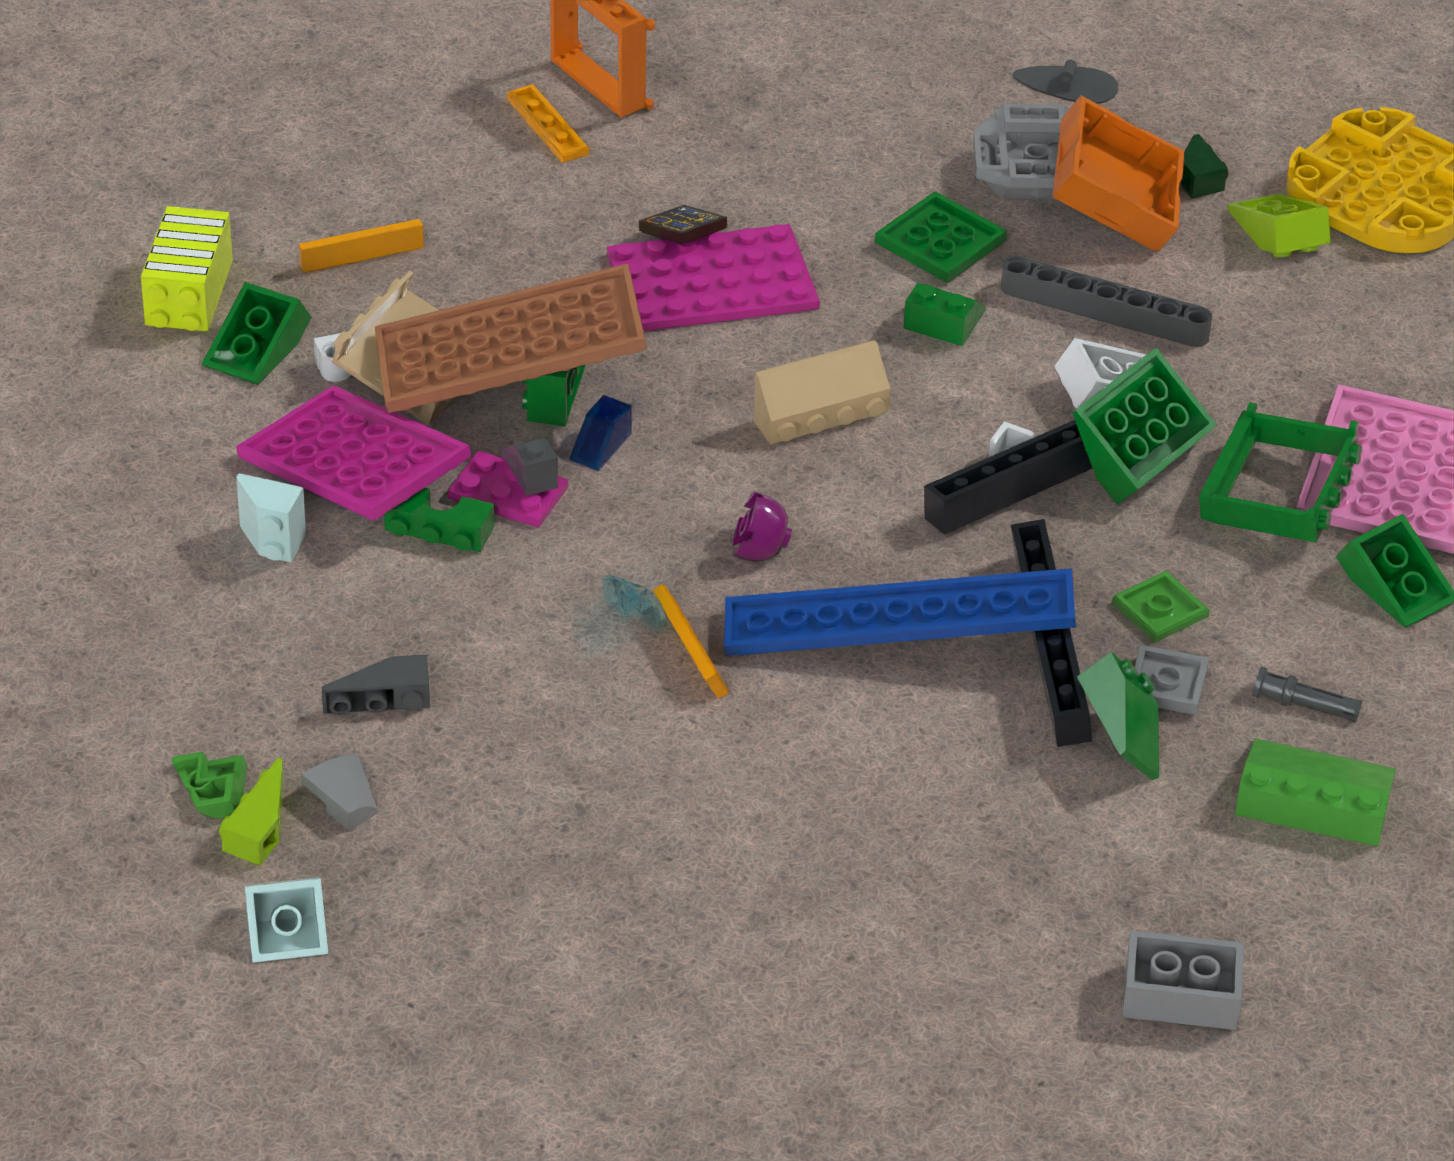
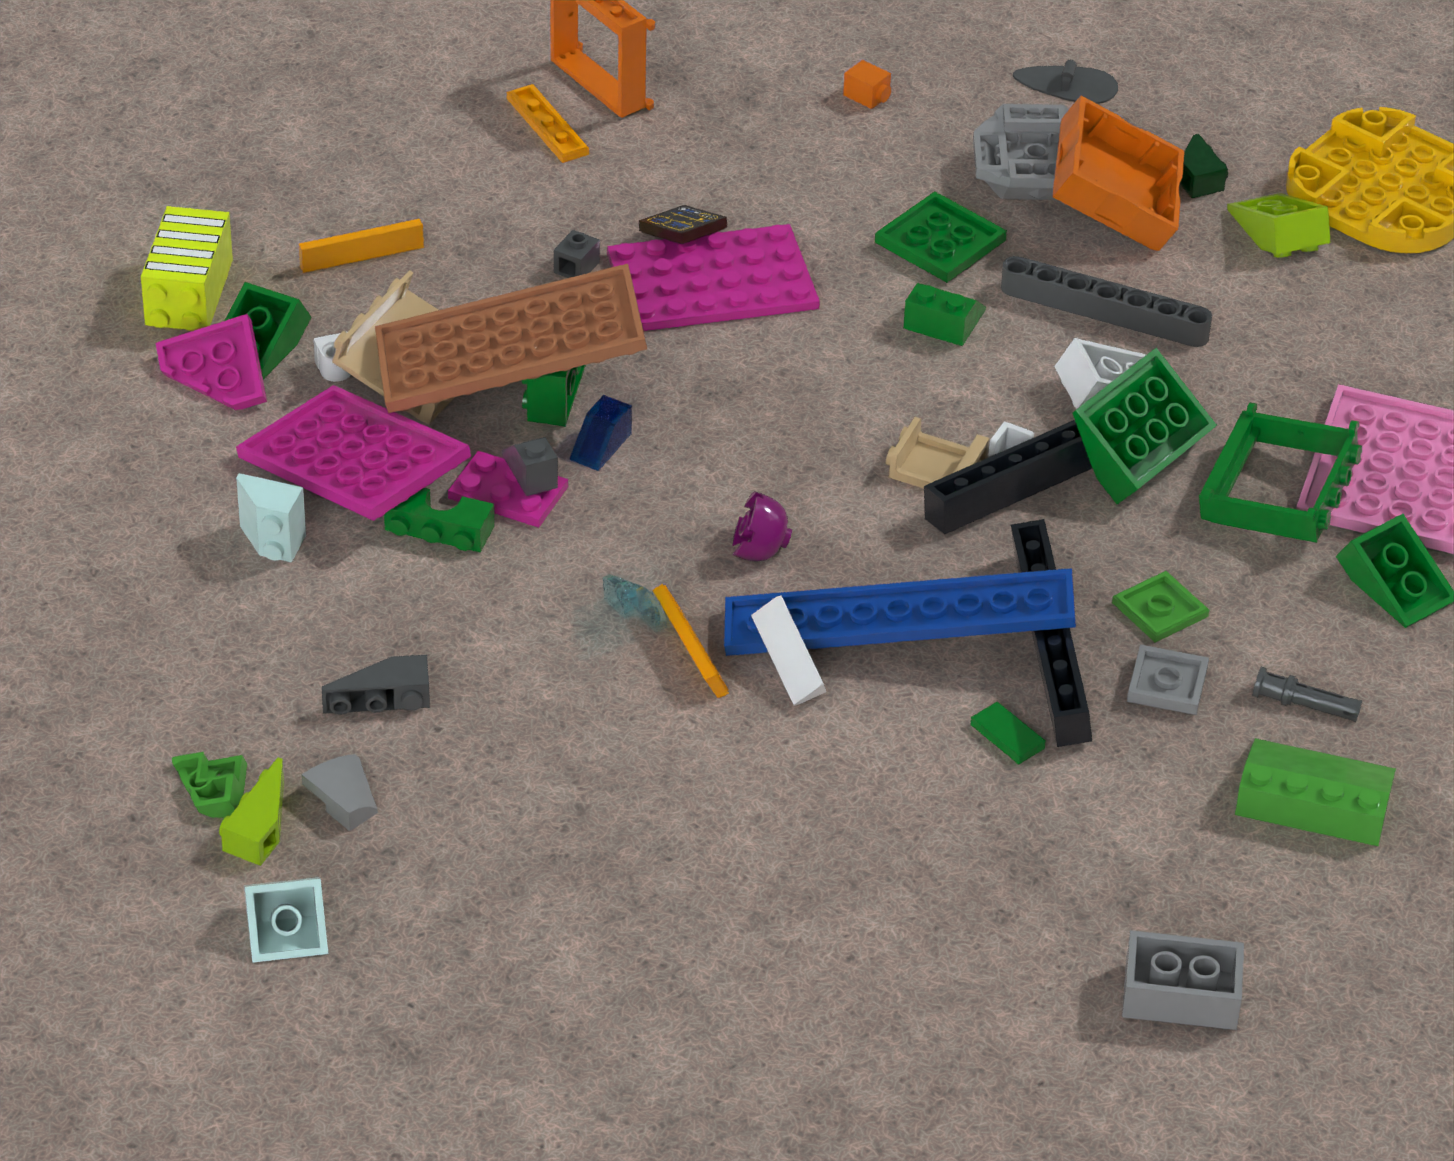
tan slope [753,340,890,444] -> none
green slope [1077,652,1159,780] -> none
none -> dark pink plate [155,314,267,410]
none -> dark grey brick [554,230,600,278]
none -> white slope [751,595,826,706]
none -> orange brick [843,60,891,109]
none -> tan panel [886,417,989,488]
none -> green tile [970,702,1046,764]

